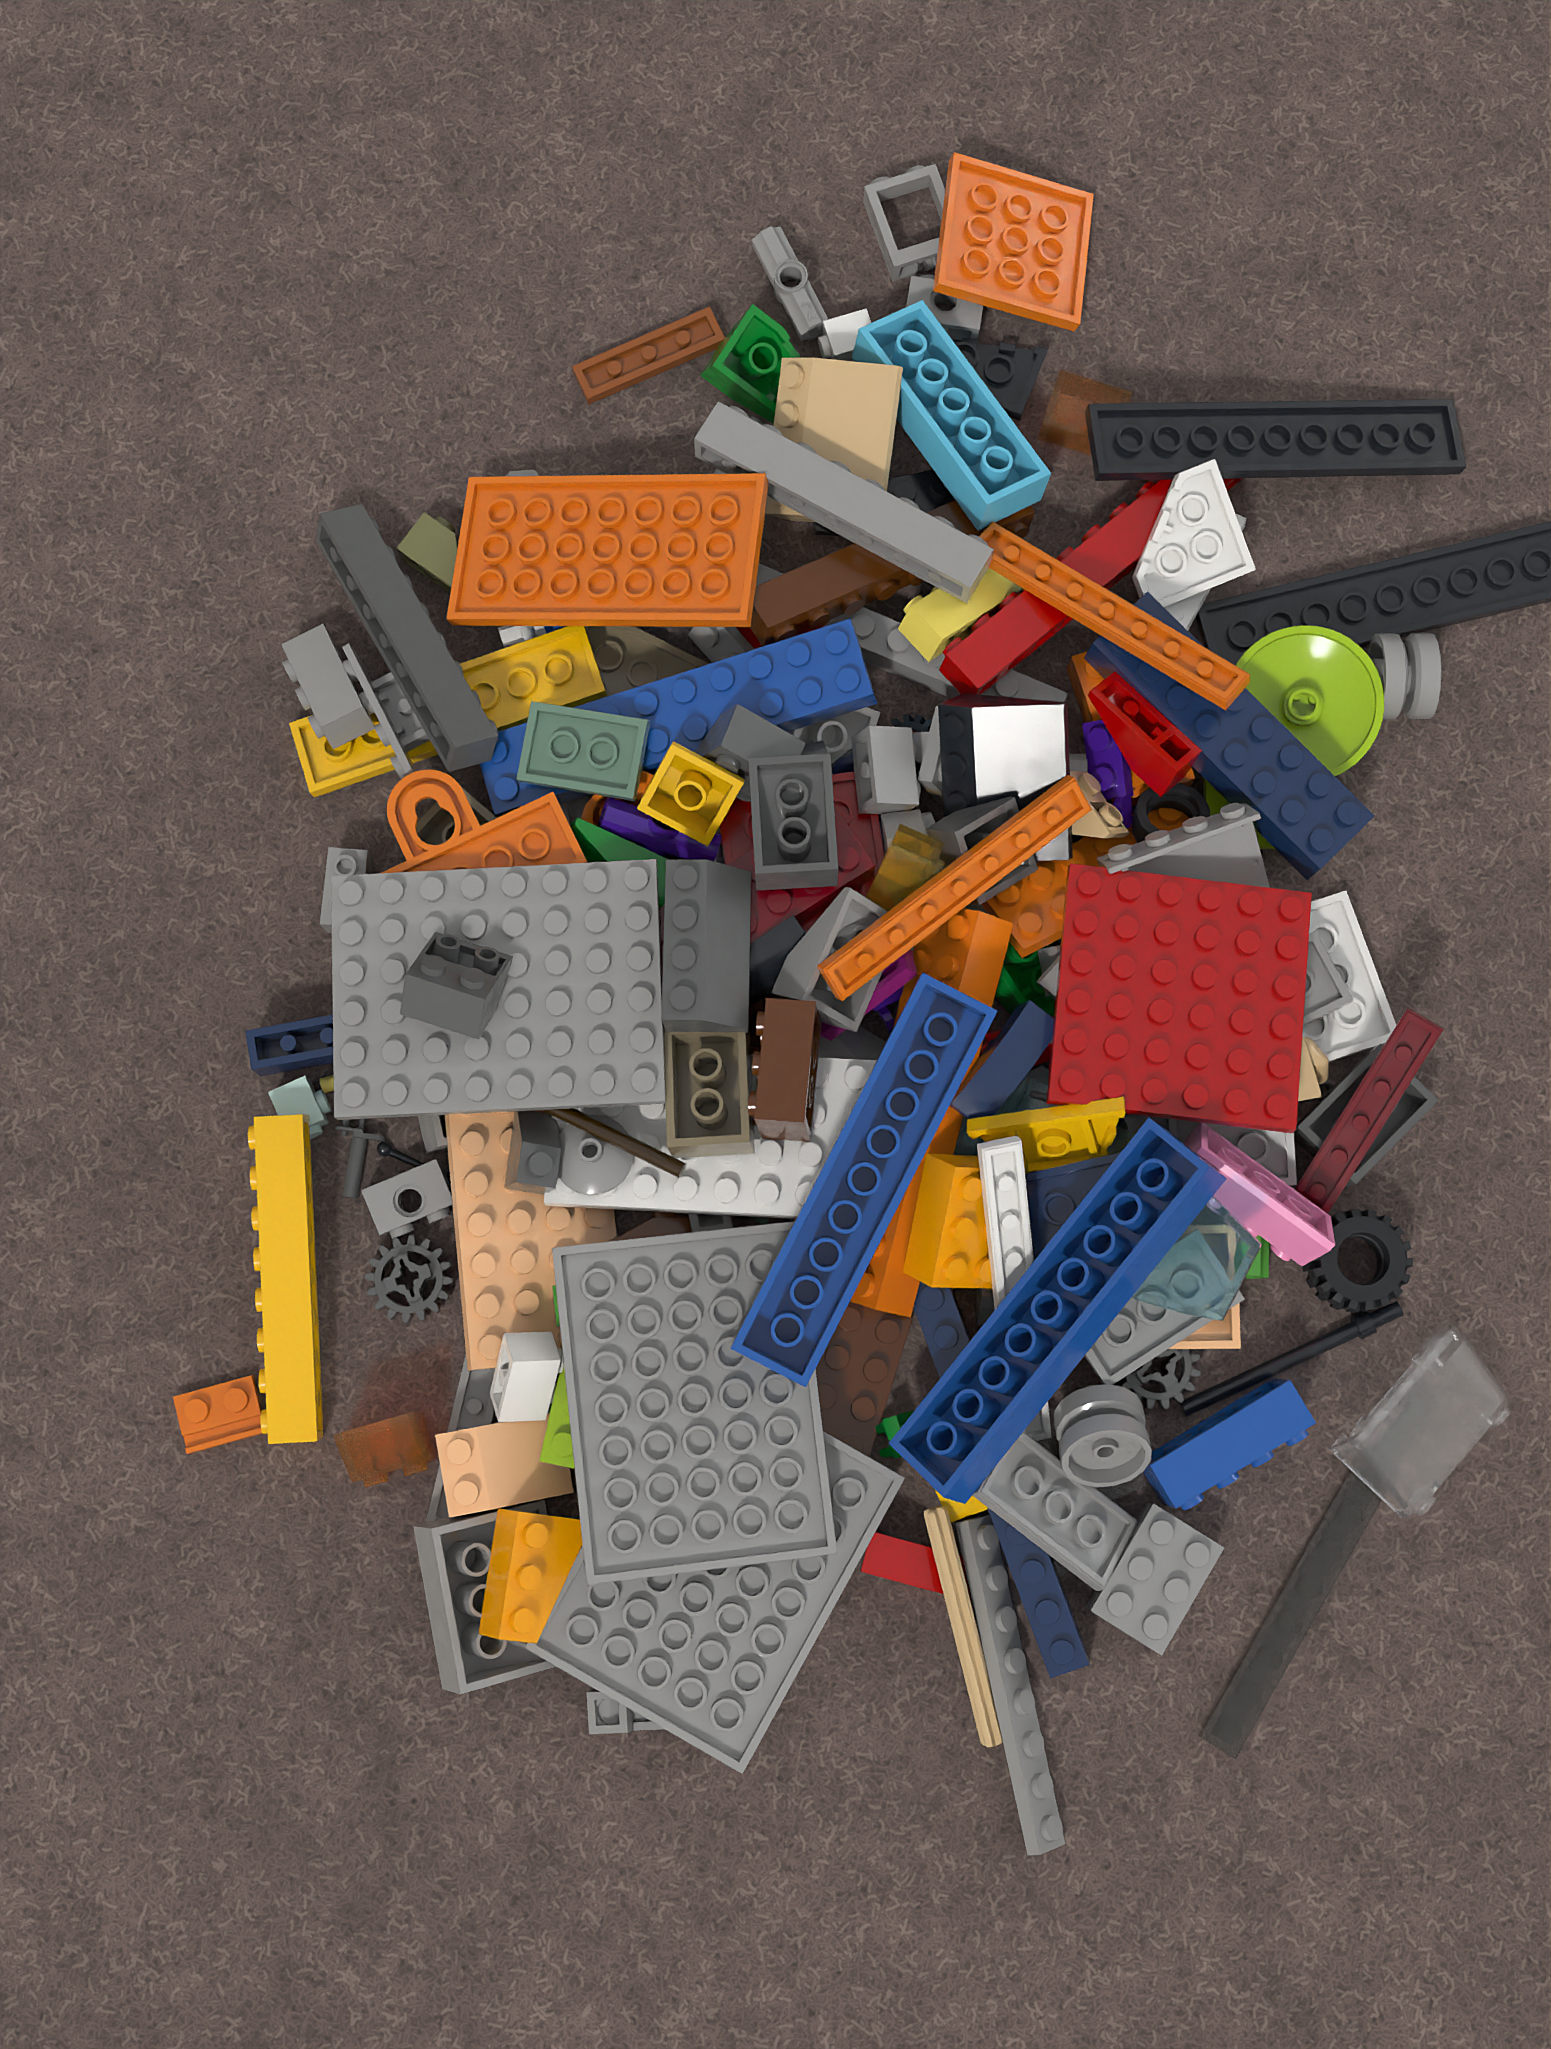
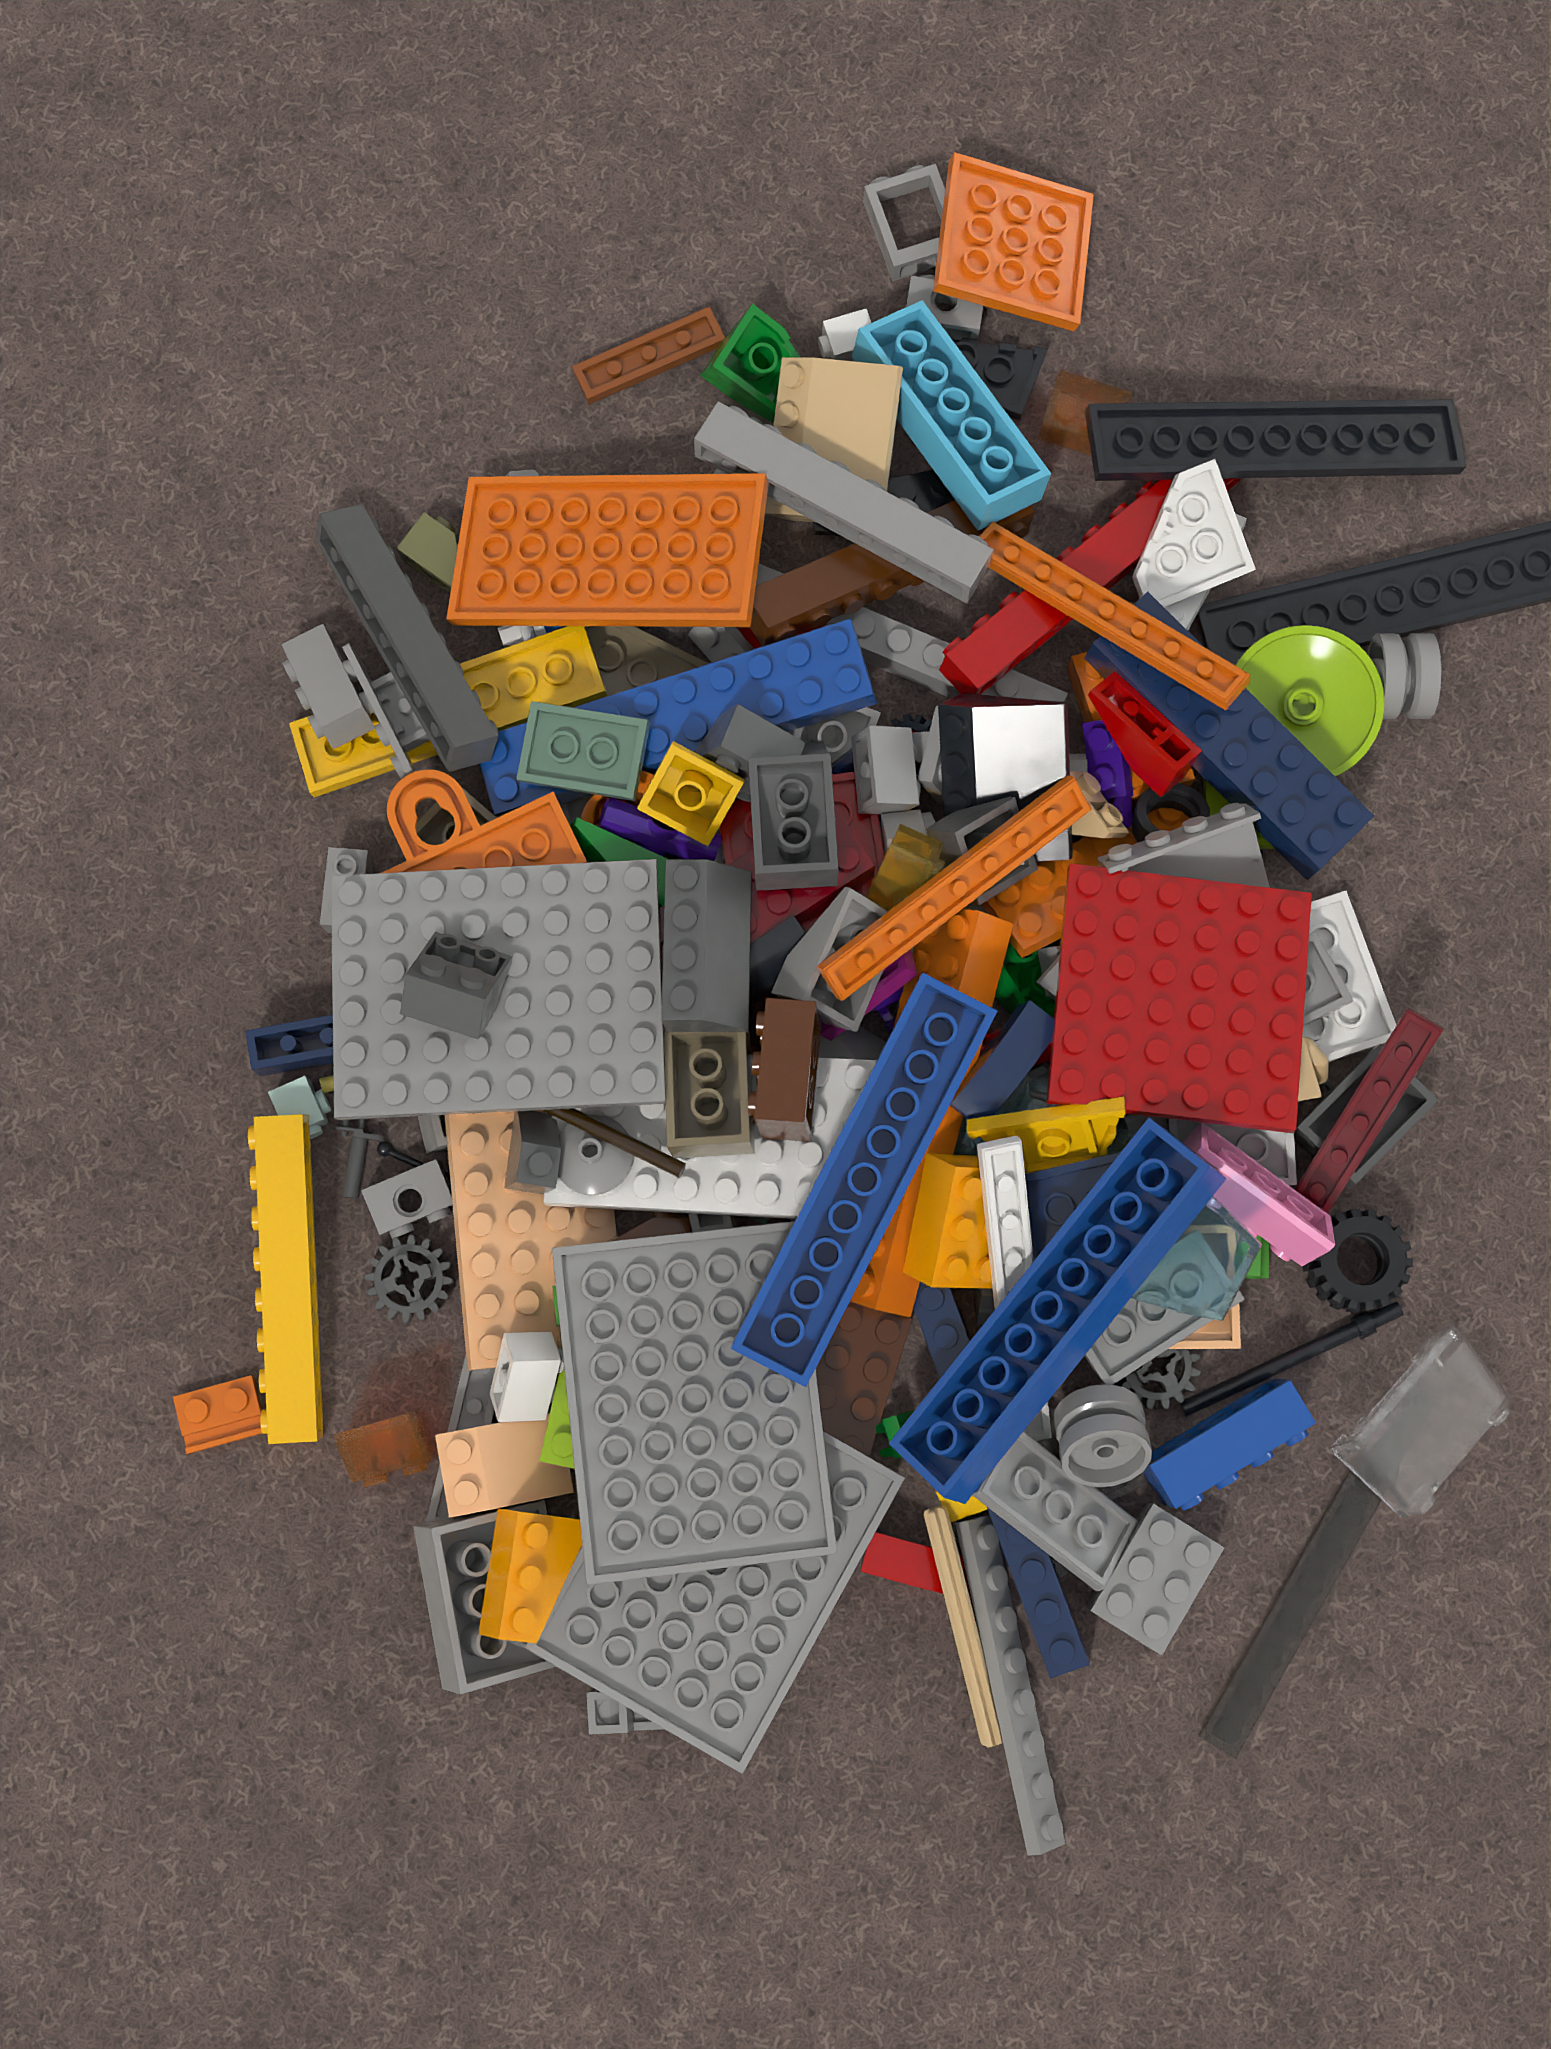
light grey piece [751,226,829,341] -> none
light yellow brick [898,568,1025,662] -> none

